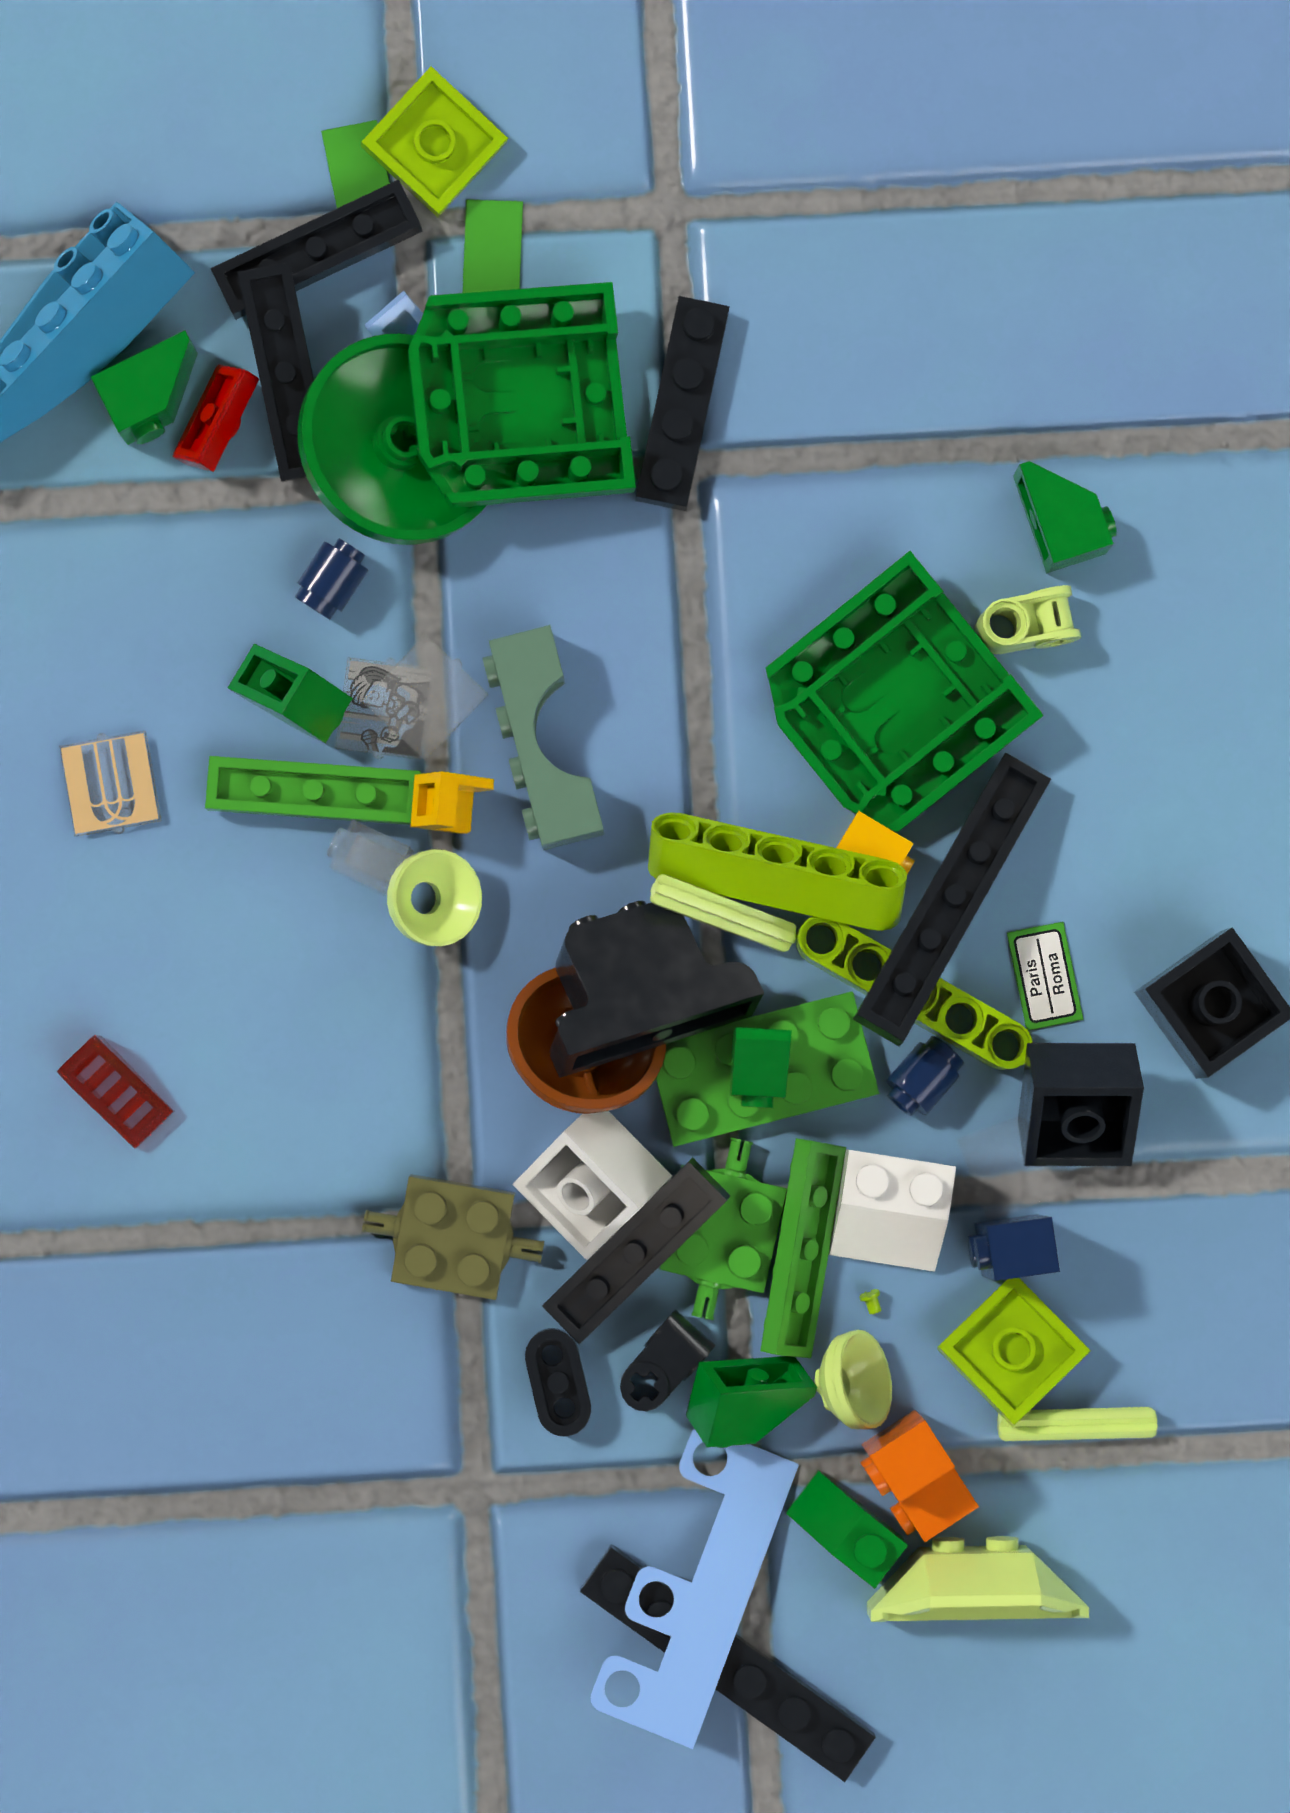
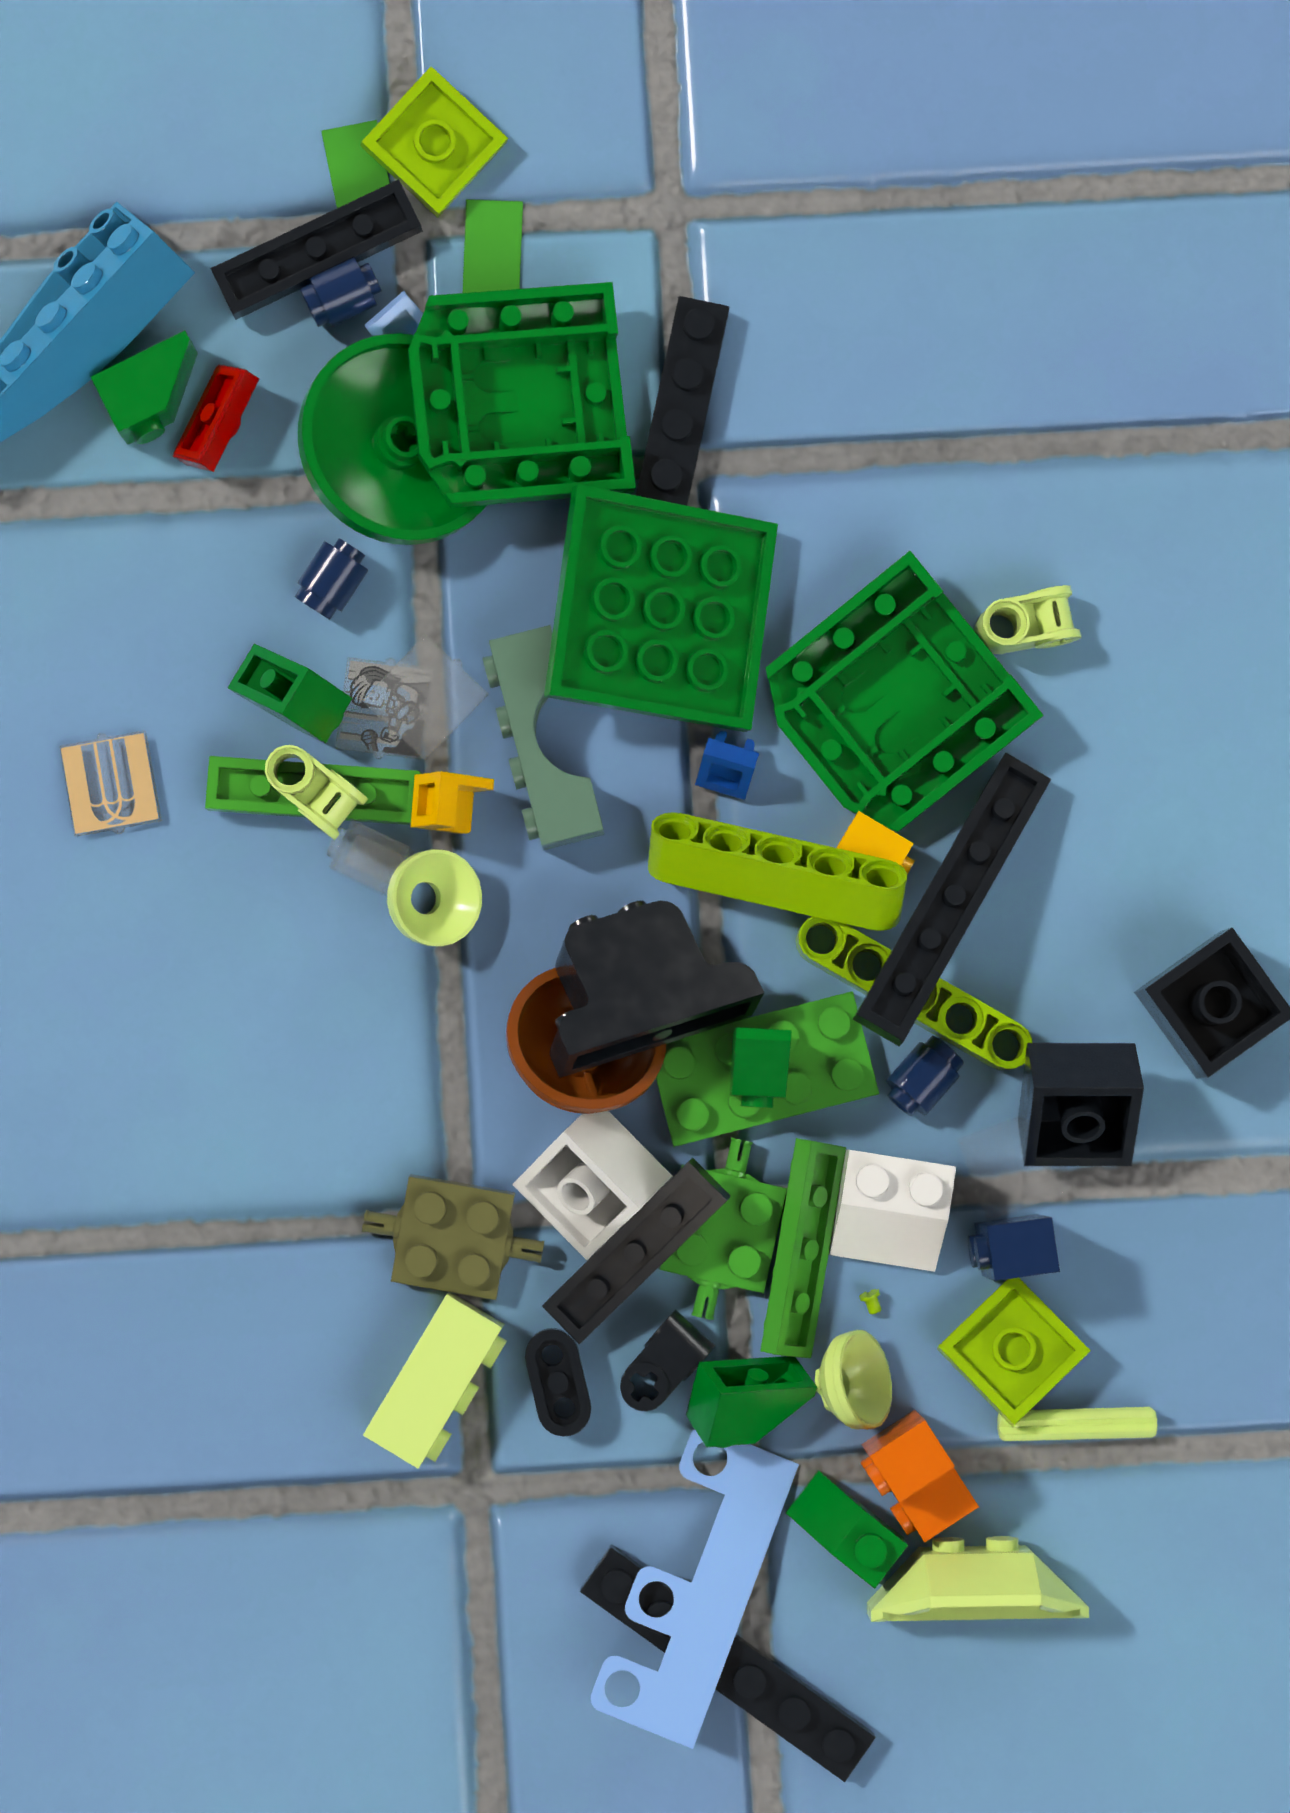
clear red slope [57,1035,175,1149] -> none
black plate [237,262,314,482] -> none
yellowish green axle [650,874,797,952] -> none
sticker [1007,922,1083,1030] -> none
green slope [1013,461,1117,574] -> none
none -> yellowish green piece [265,745,368,840]
none -> dark blue brick [300,257,382,327]
none -> yellowish green brick [363,1292,507,1469]
none -> green plate [544,484,778,732]
none -> blue tile [695,730,759,800]

